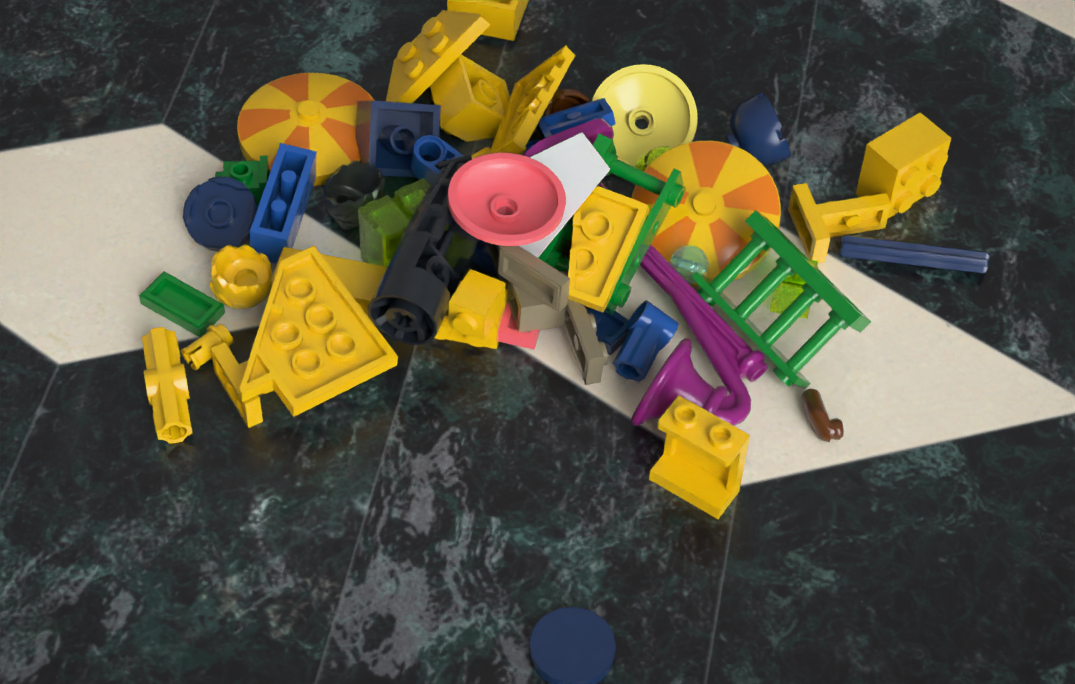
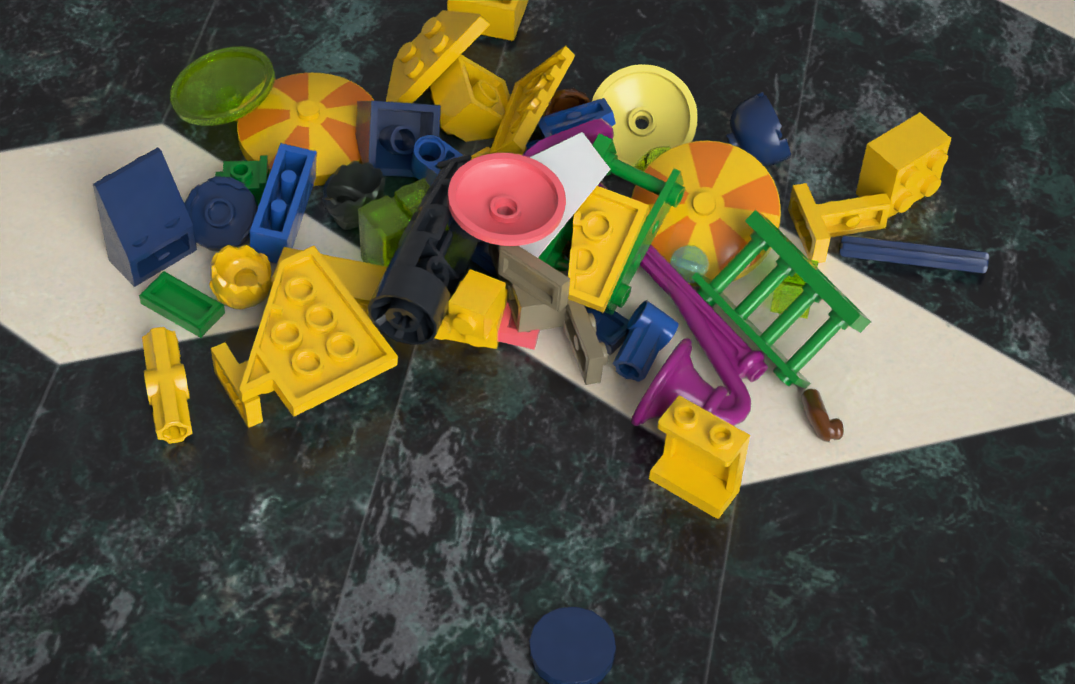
yellow pin [181,324,234,370] -> none
none -> dark blue slope [93,147,197,287]
none -> clear neon green dish [170,46,275,126]

